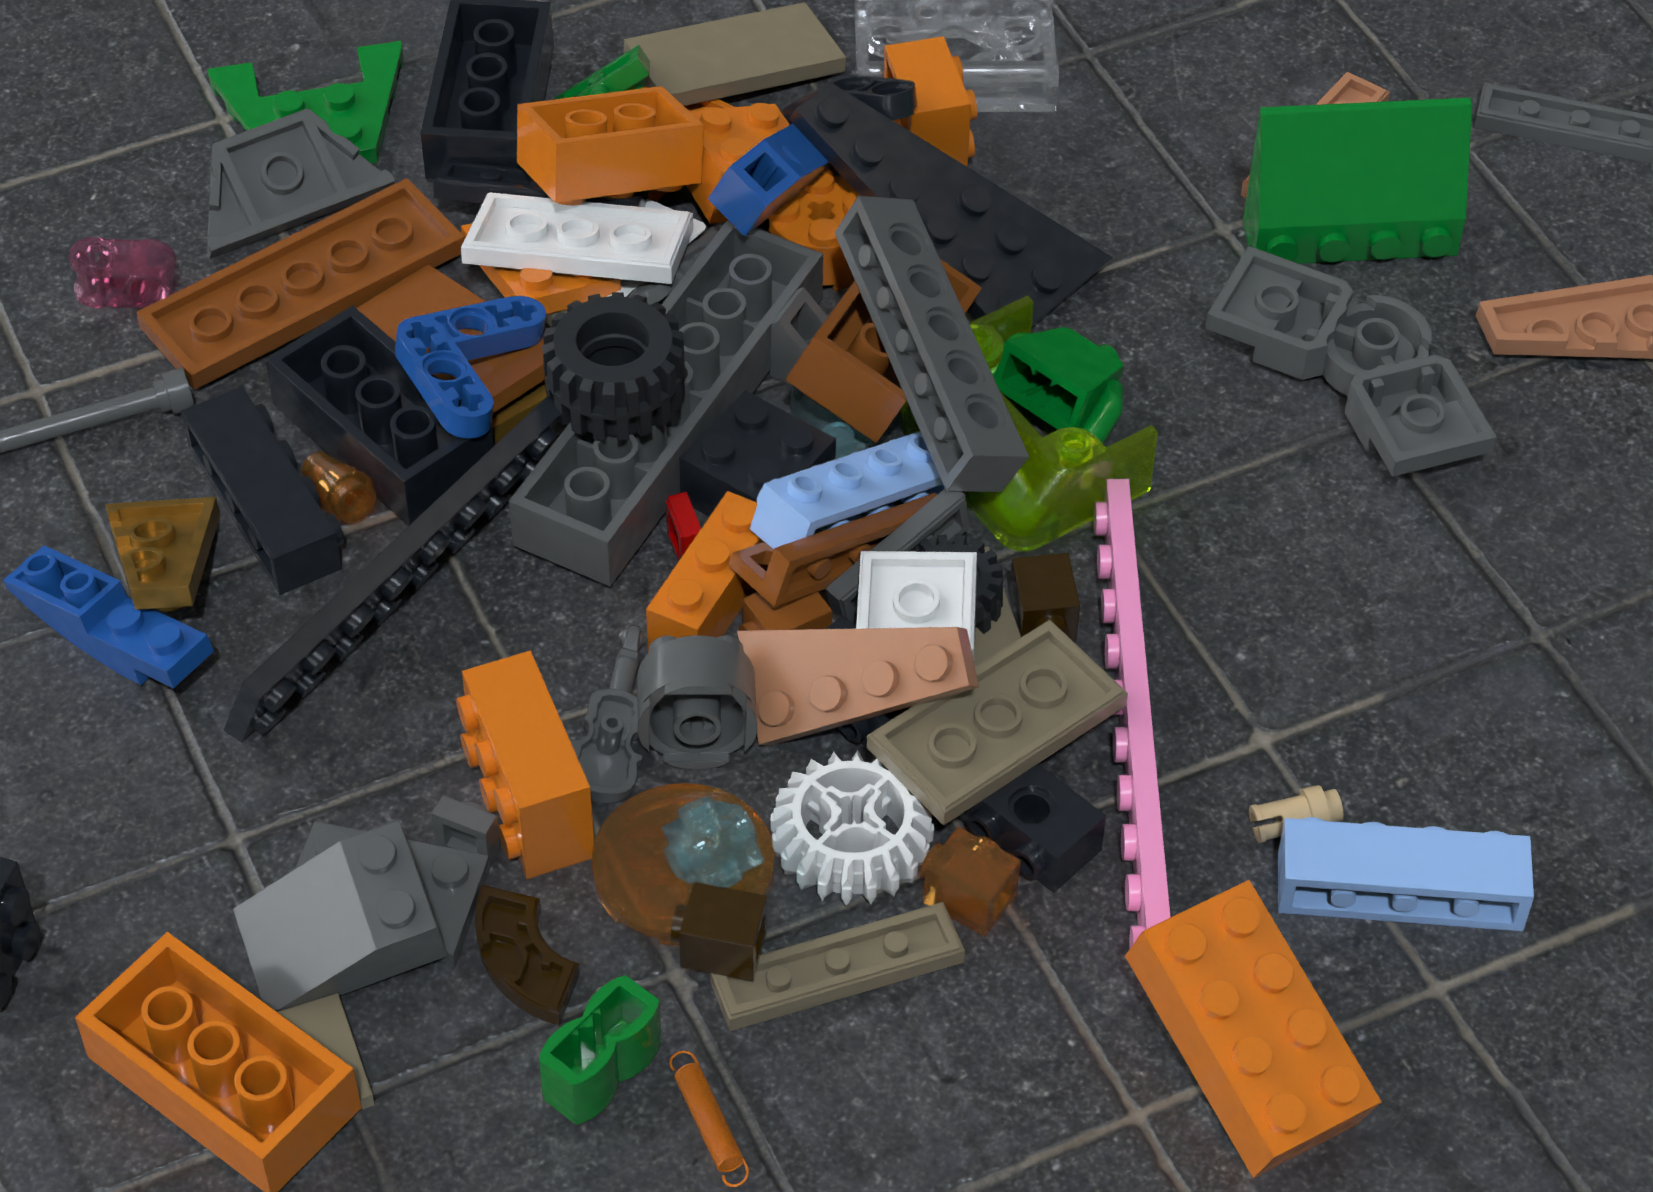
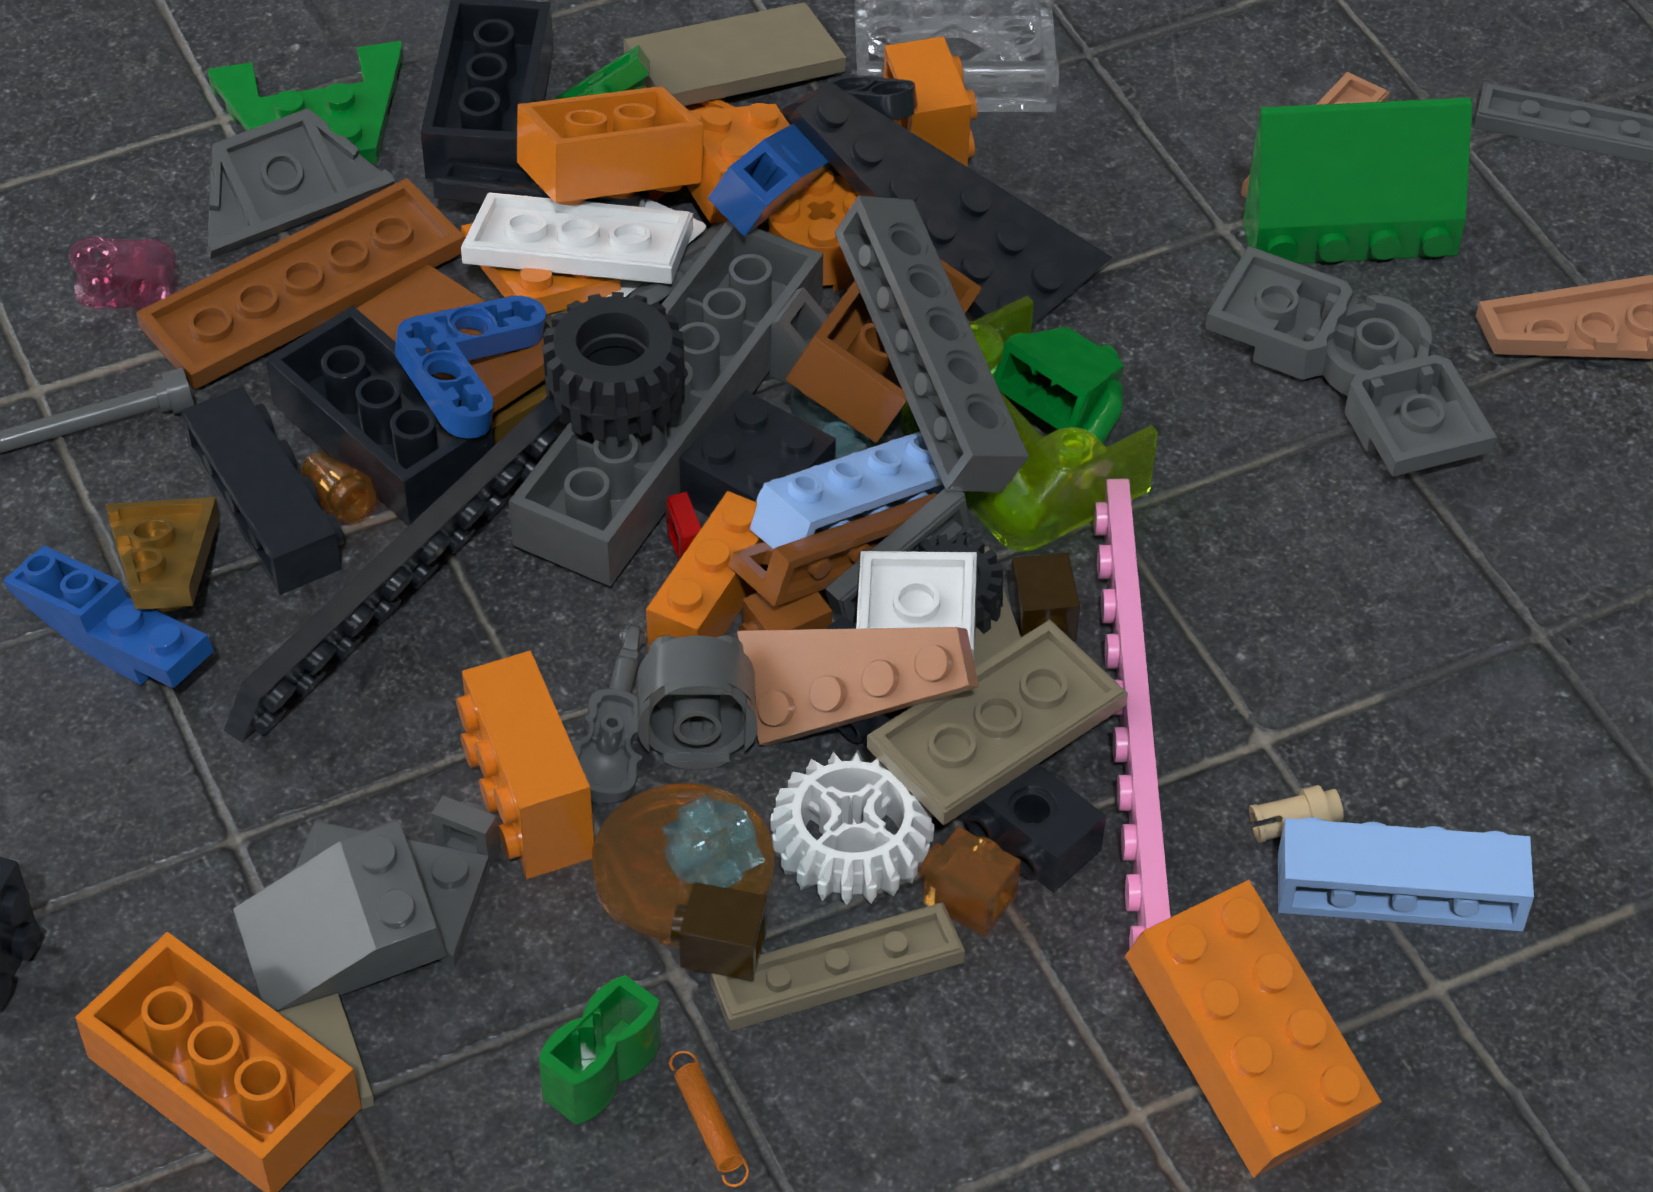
dark brown tile [475,884,580,1026] -> none

